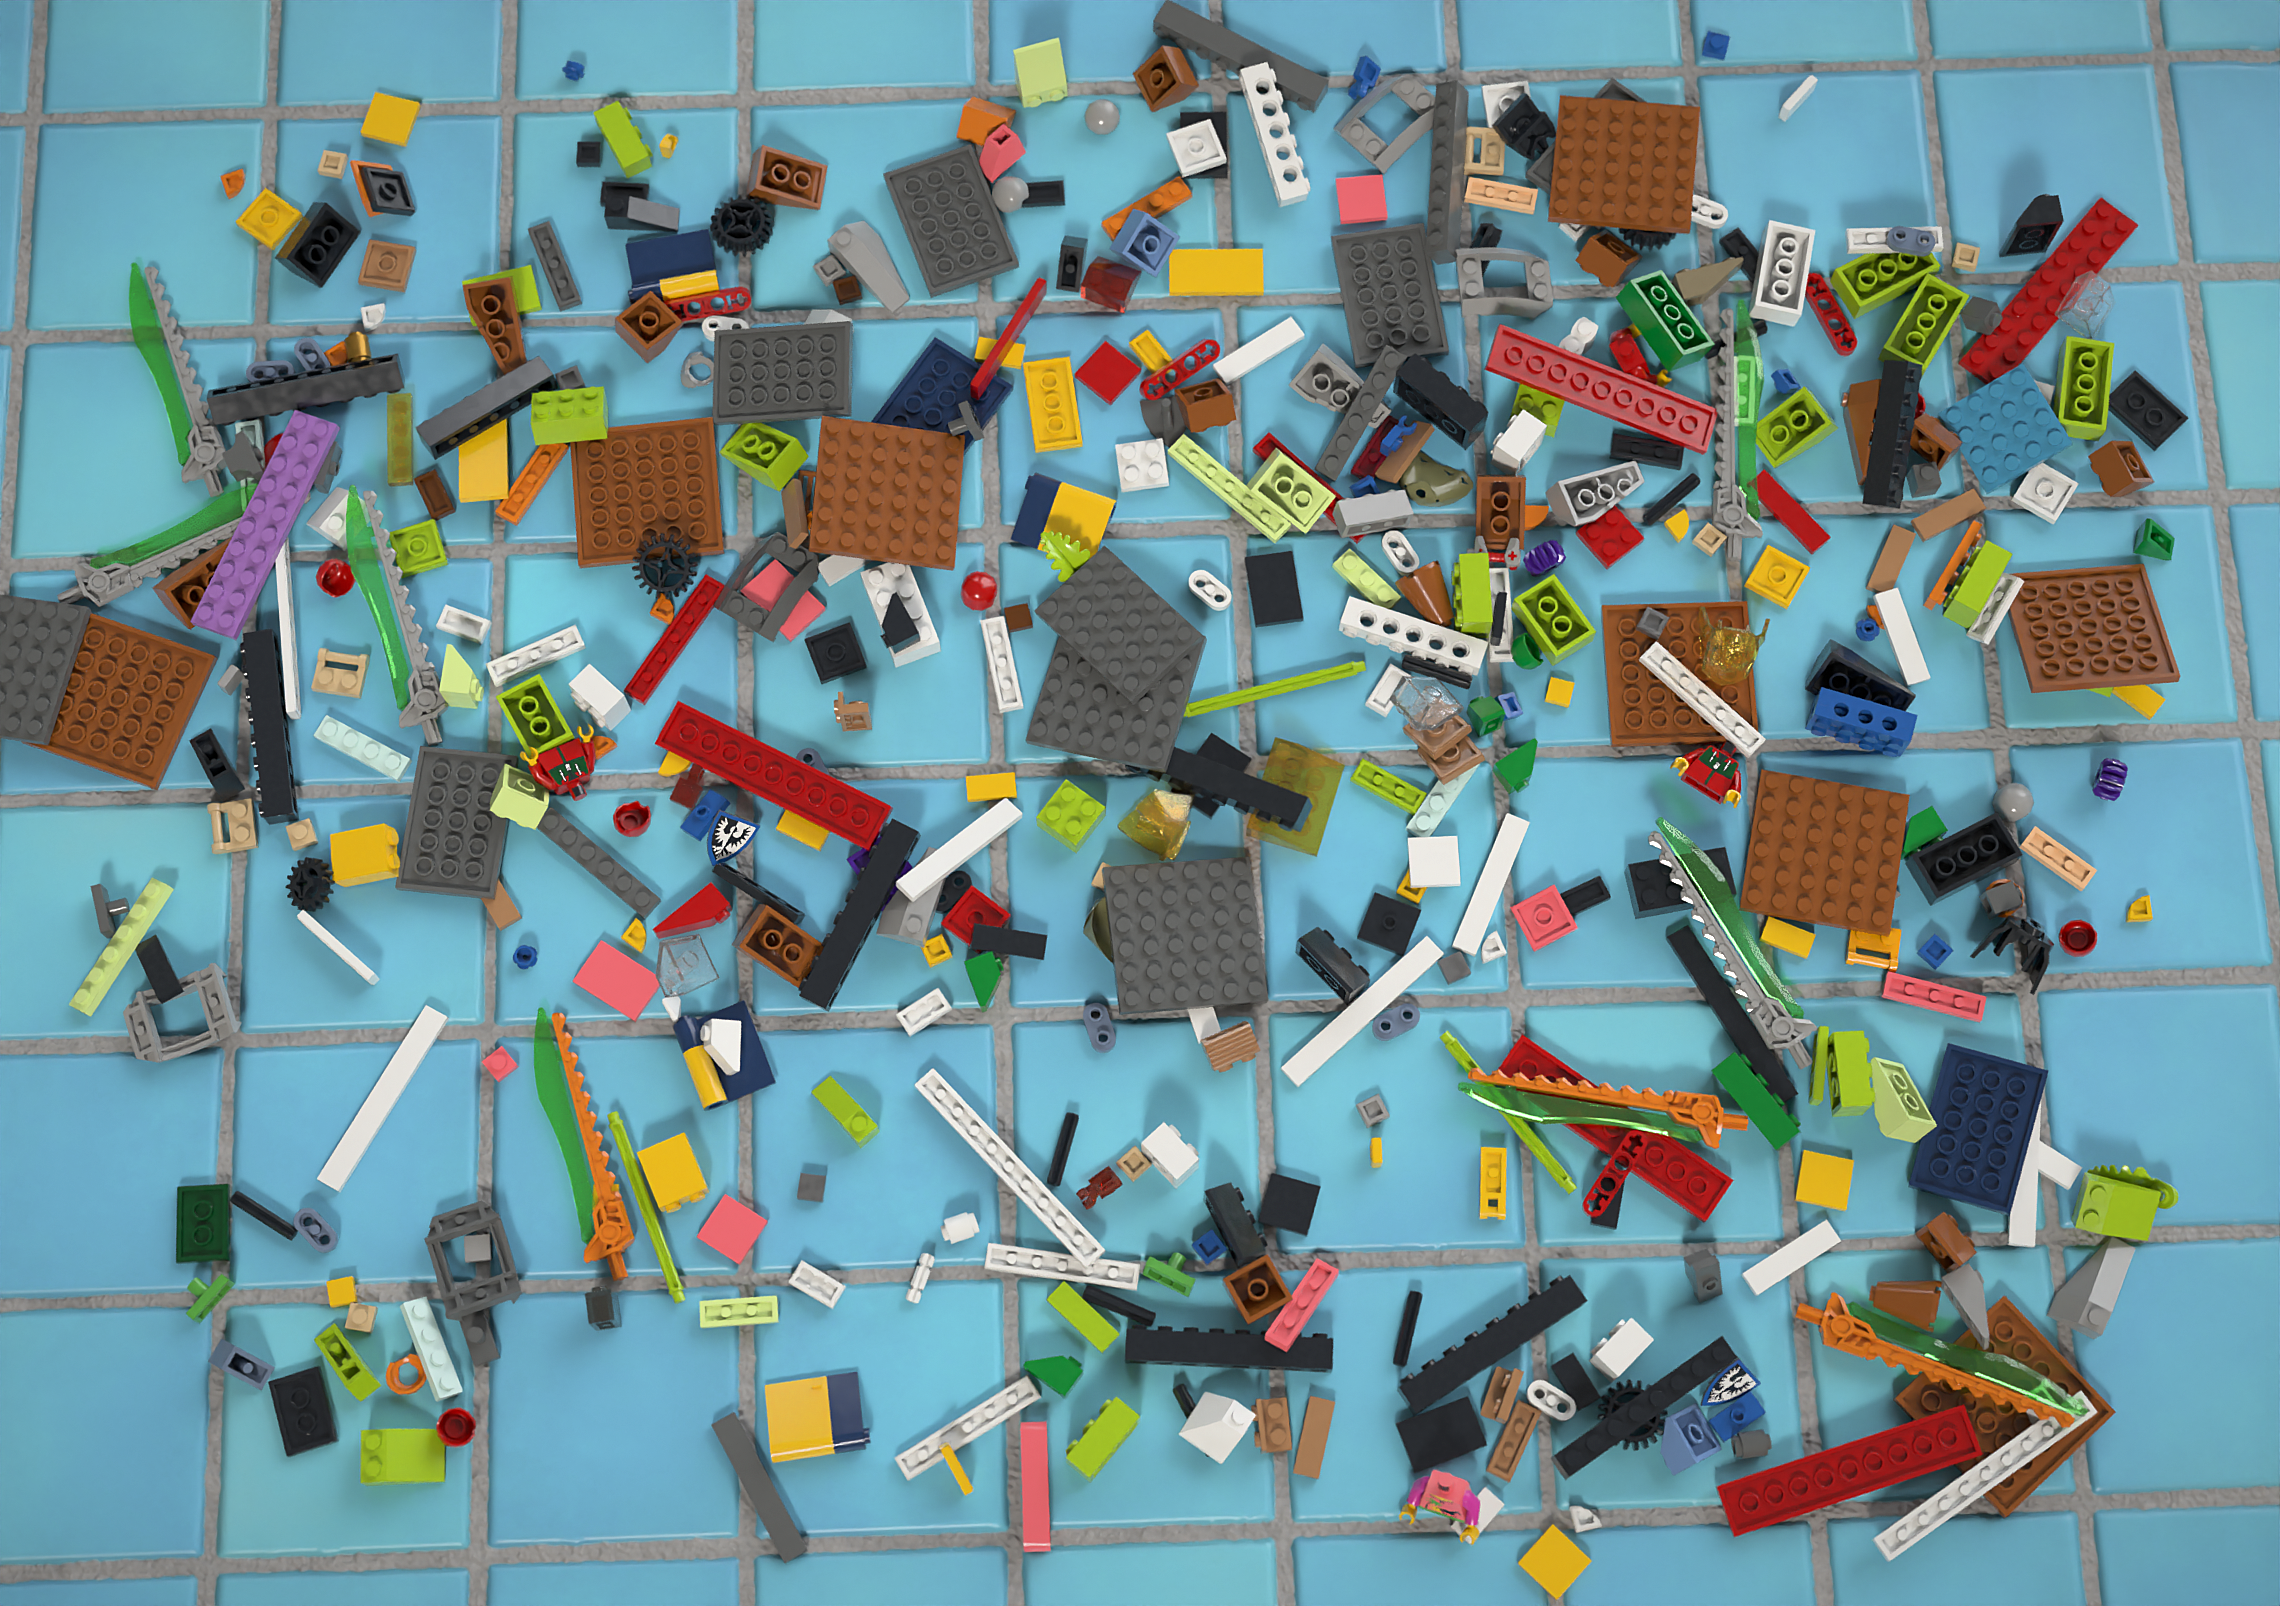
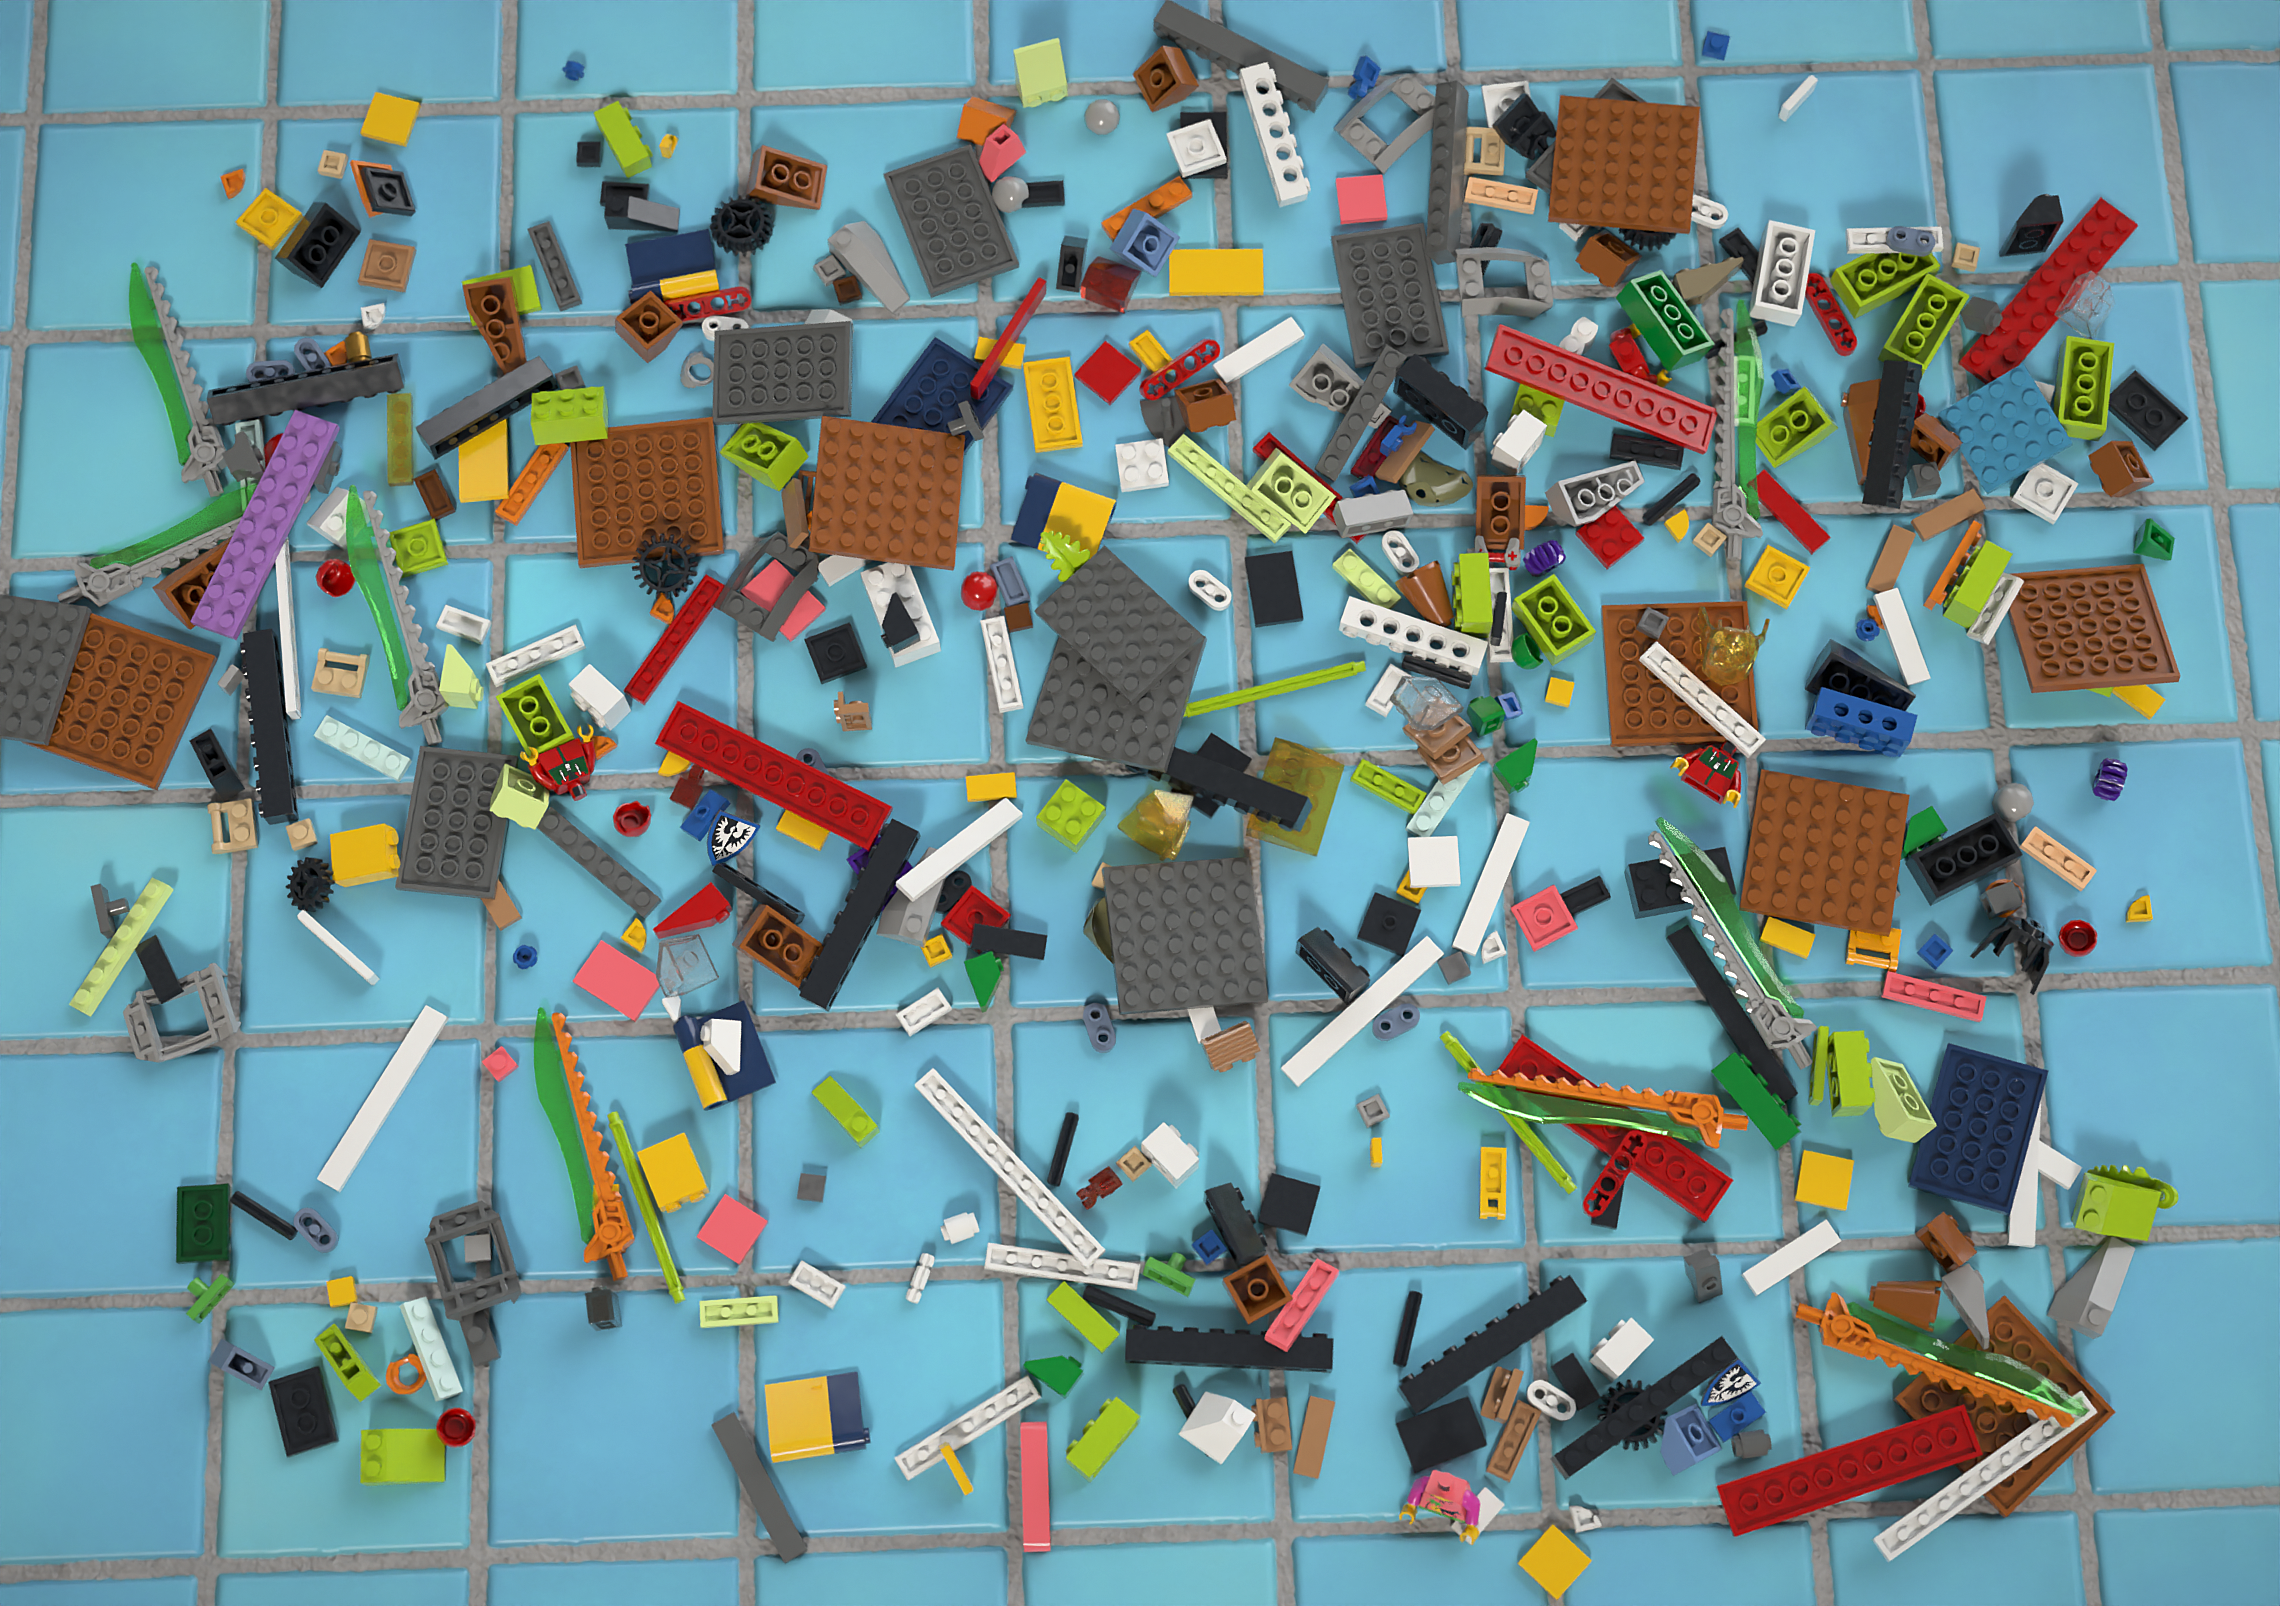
none -> sand blue tile [990,557,1031,607]

